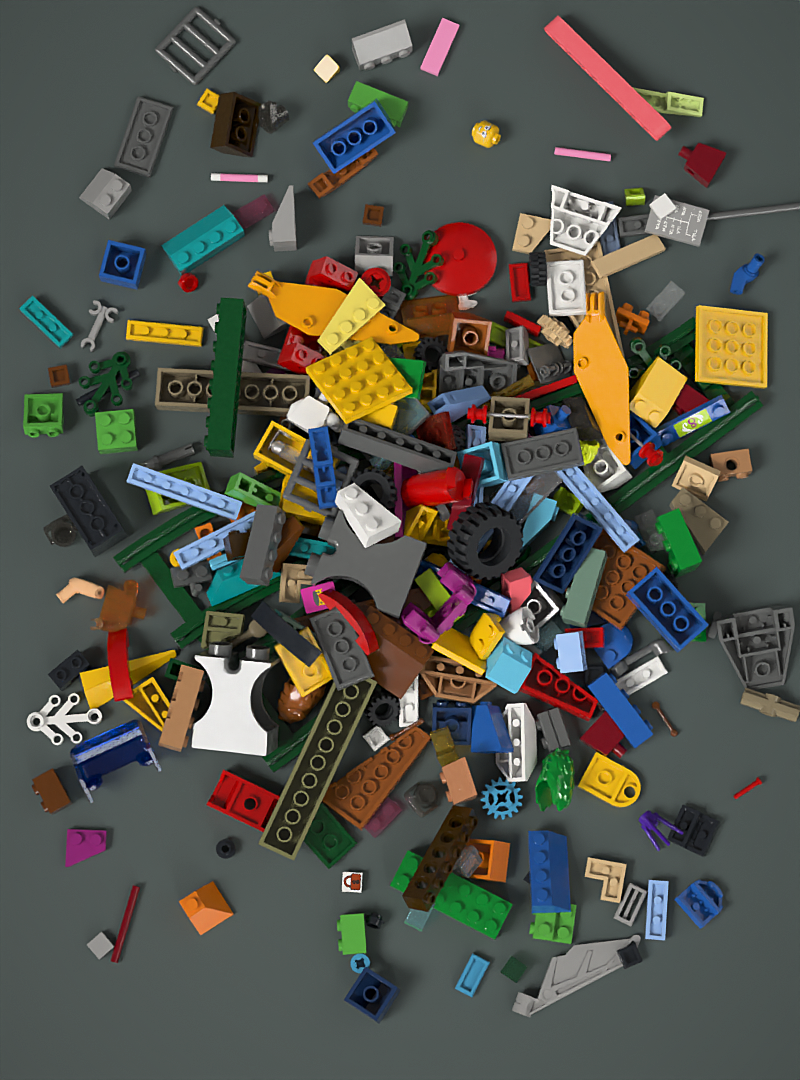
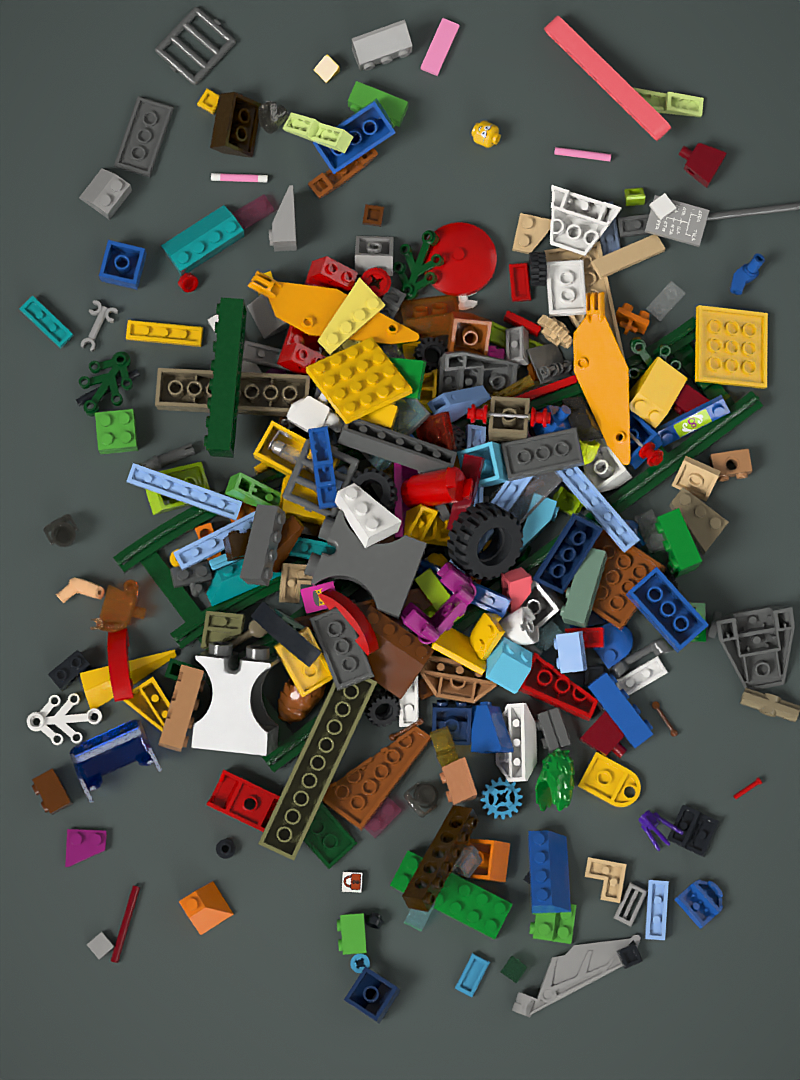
bright green plate [23,393,64,438] -> none
reddish brown plate [48,364,71,388] -> none
black hose [50,466,127,557] -> none
white tile [363,726,390,752] -> none
none -> yellowish green slope [282,112,353,153]

